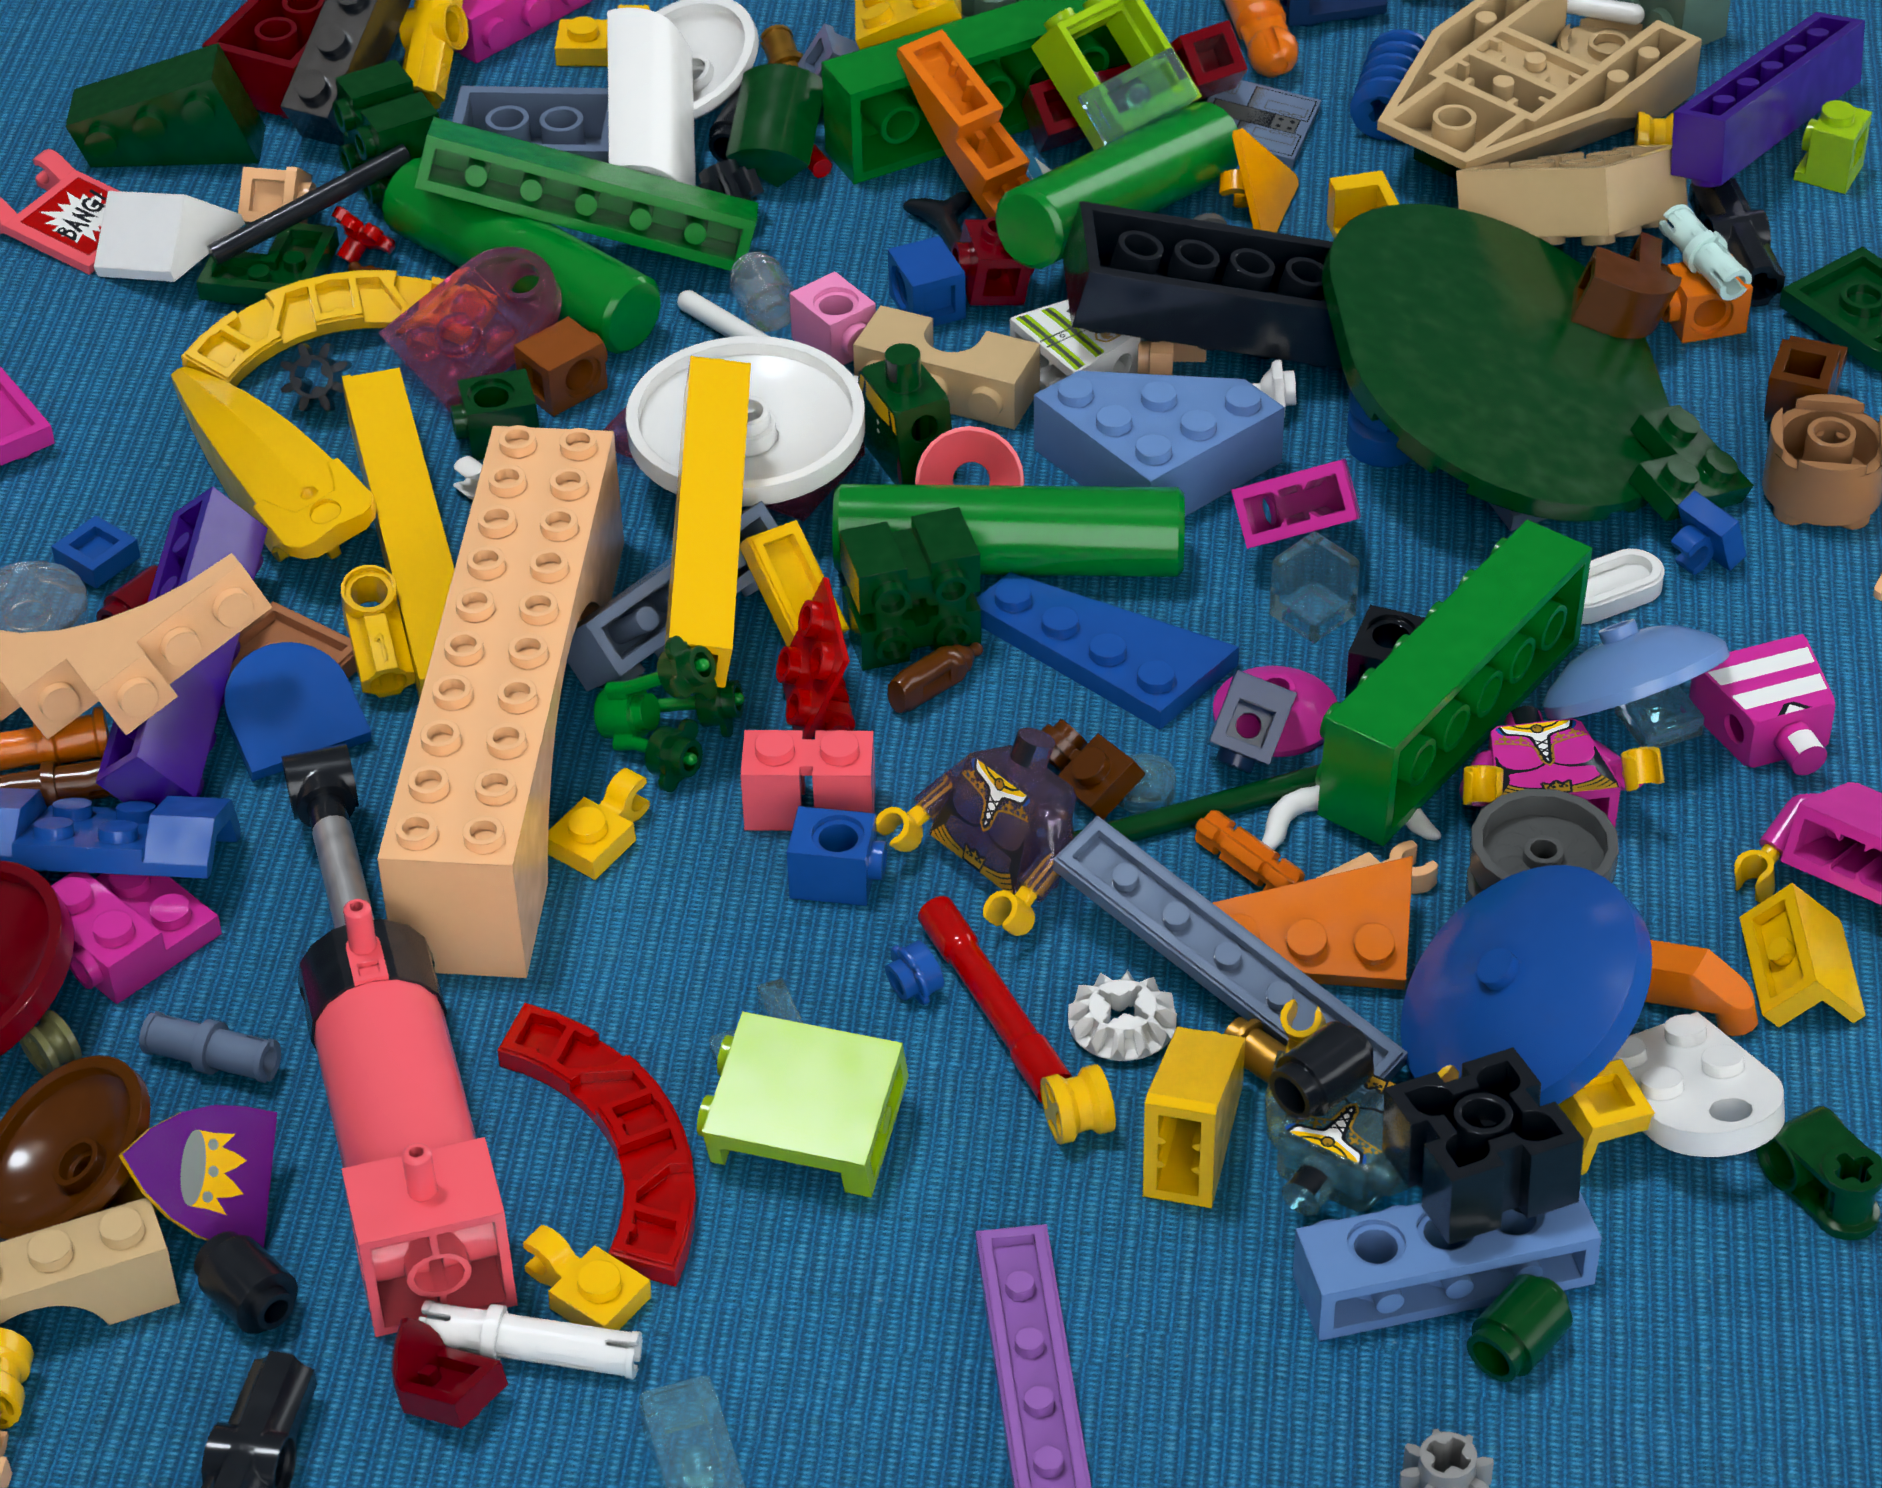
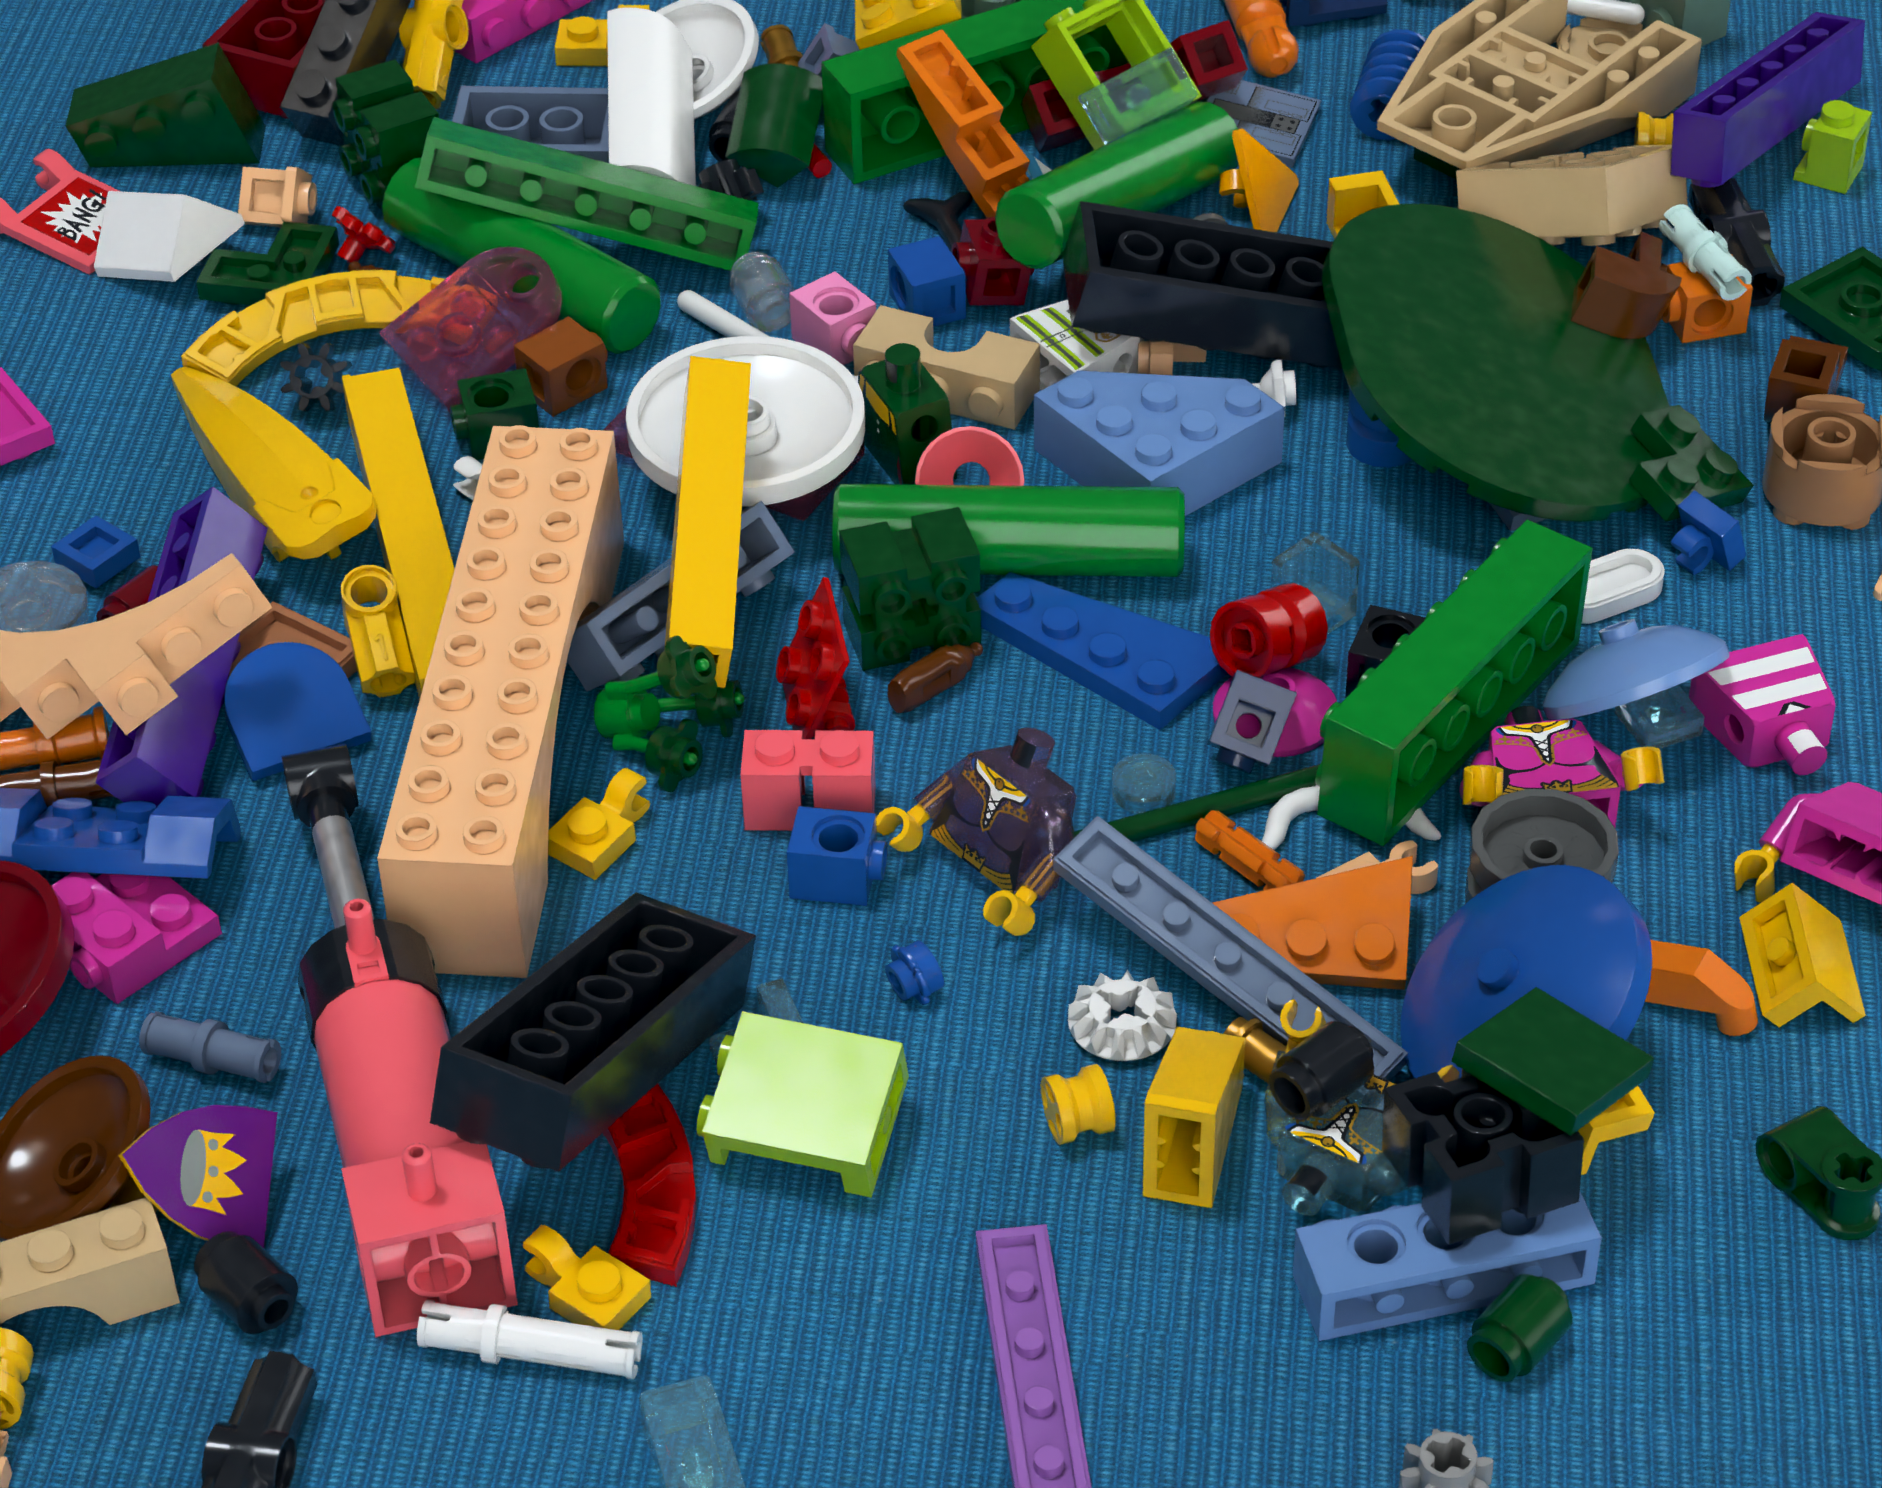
olive bush [19,1009,82,1076] -> none
black bar [207,143,412,265] -> none
dark red plate [391,1318,508,1429] -> none
yellow tile [739,520,849,646] -> none
red piece [918,896,1073,1103] -> none
reddish brown plate [1035,719,1146,820] -> none
dark pink torso [1231,458,1361,549] -> none
white plate [1610,1012,1785,1157] -> none
none -> black brick [430,892,756,1172]
none -> red wheel [1210,583,1328,678]
none -> dark green tile [1451,987,1655,1135]

